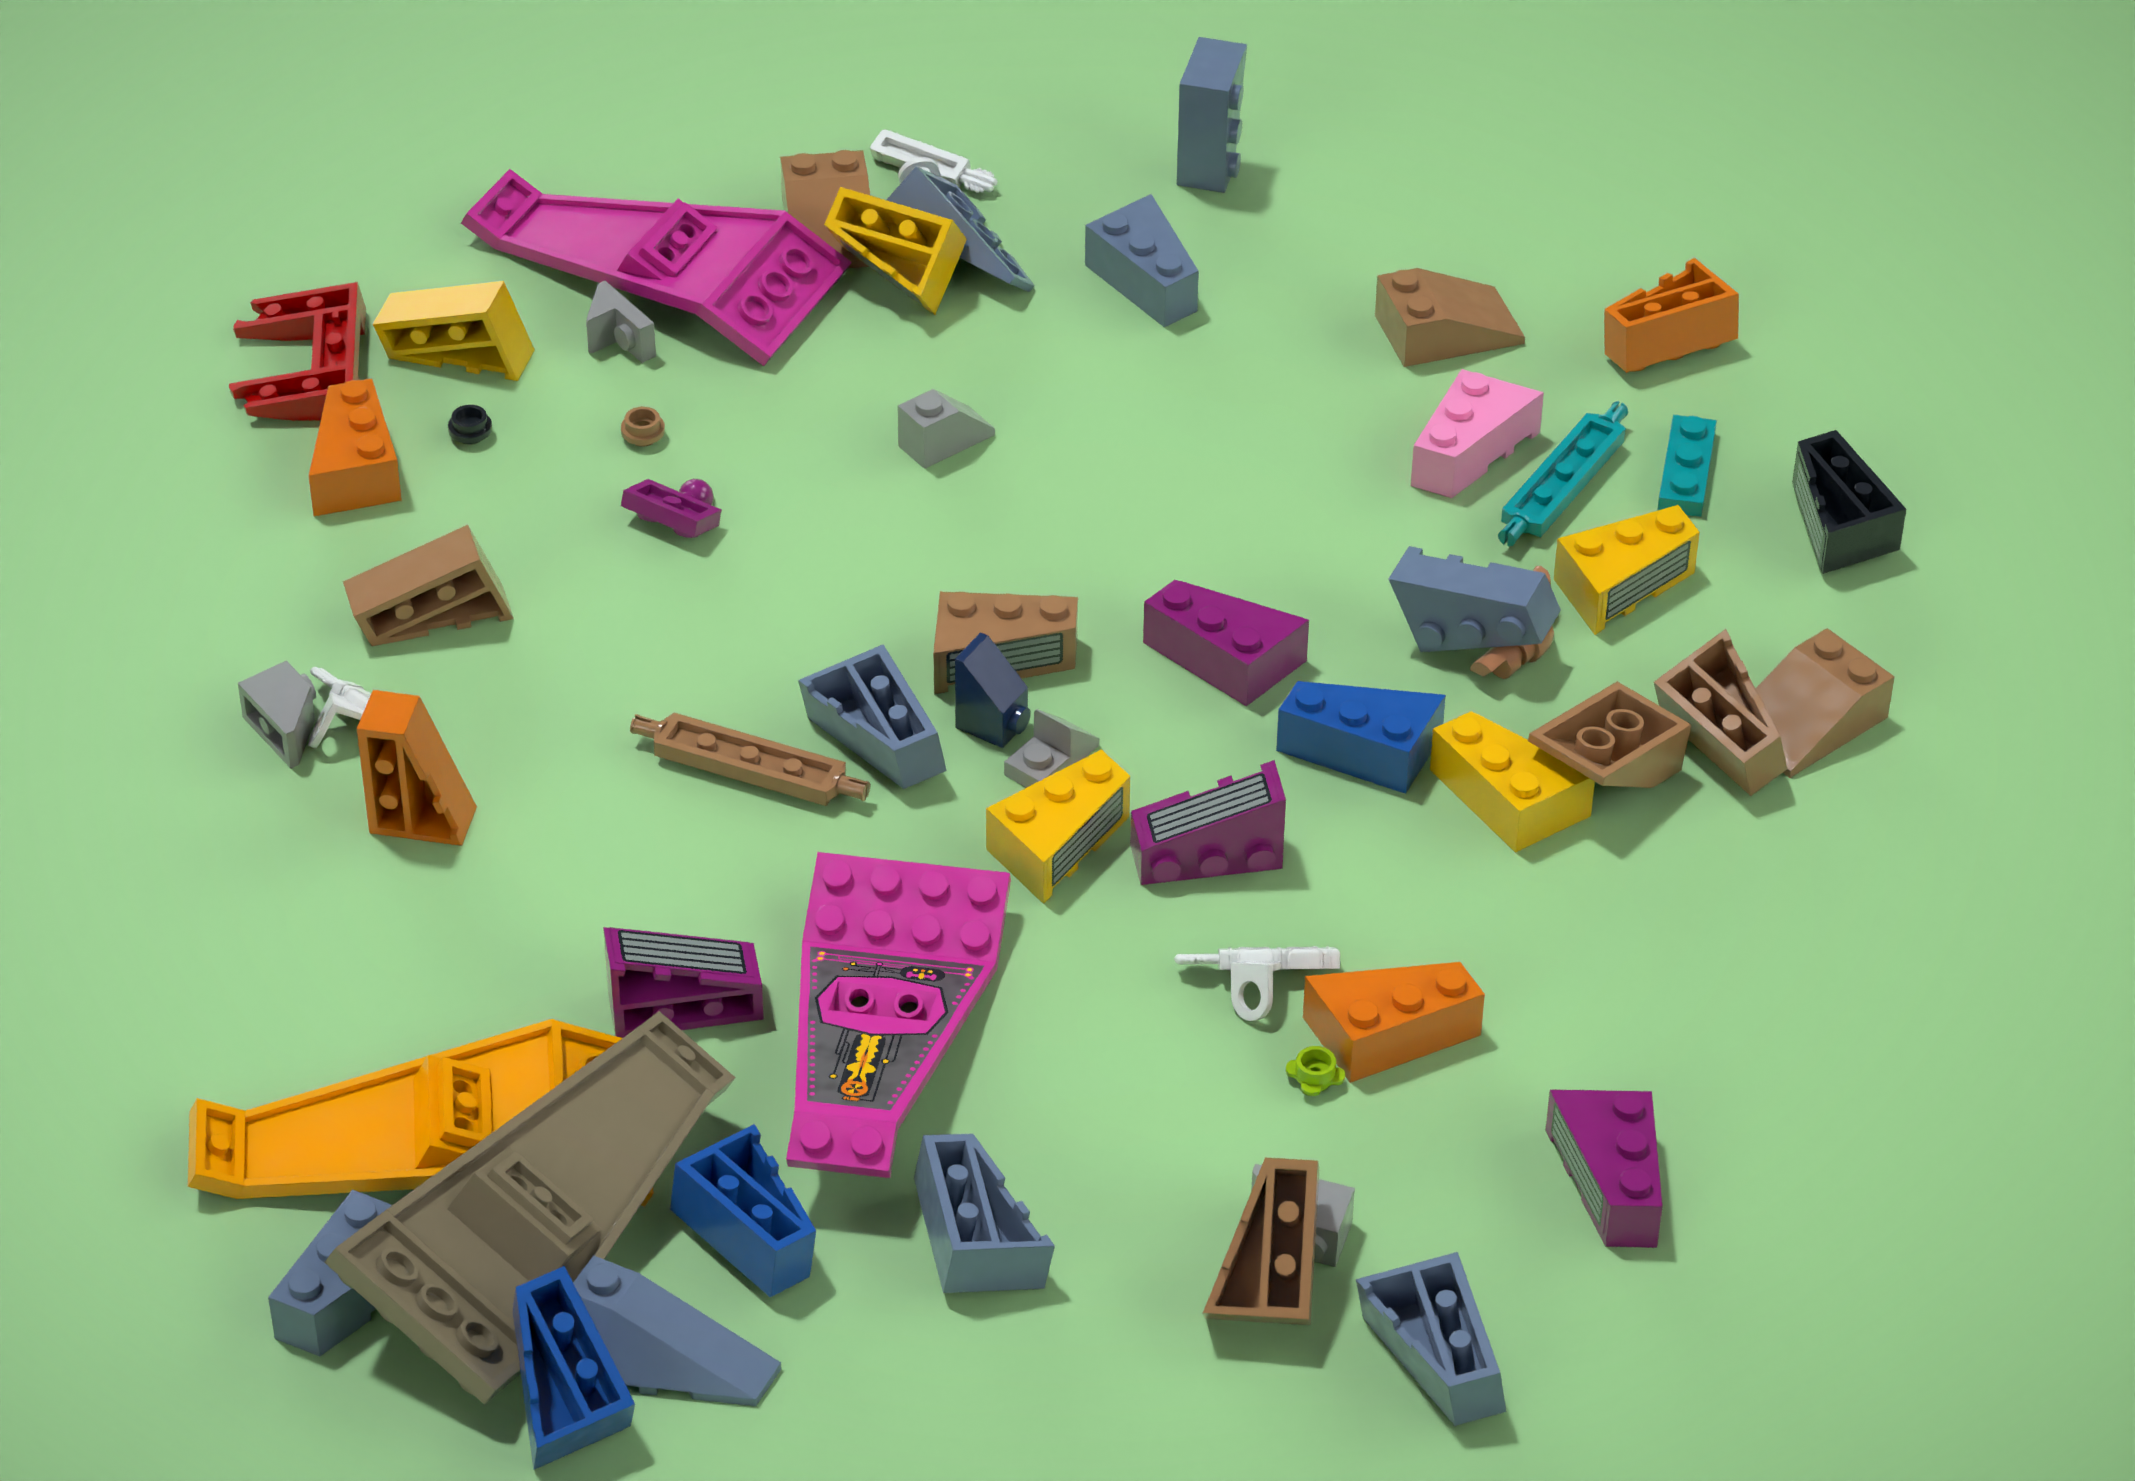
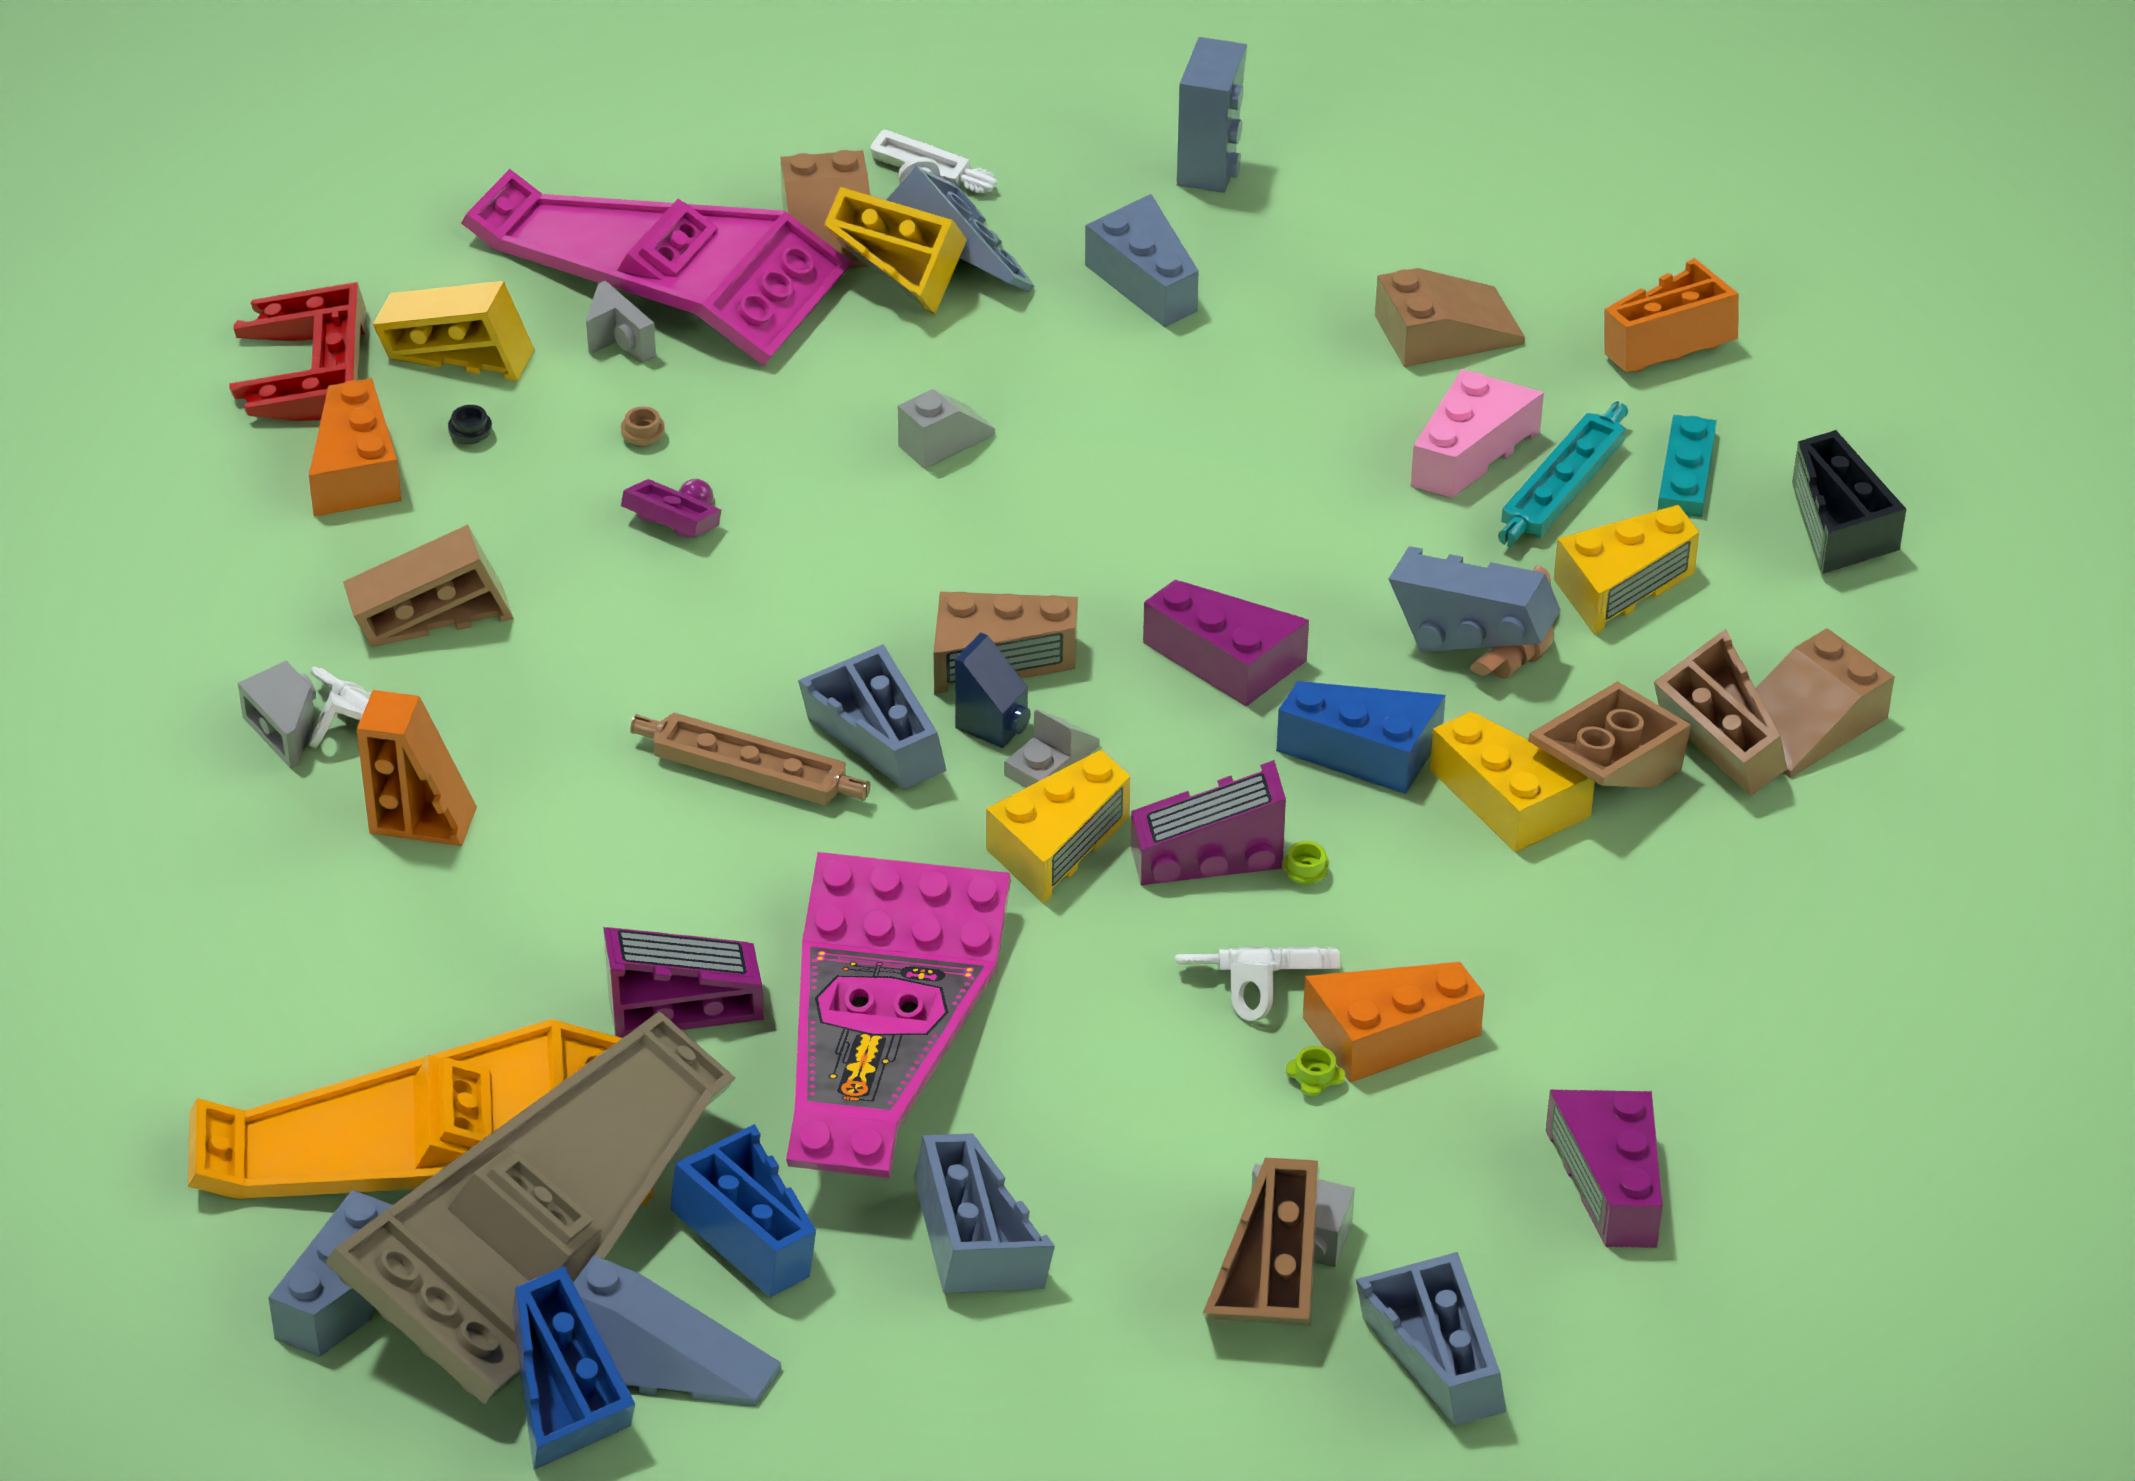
none -> lime plate [1282,841,1330,885]

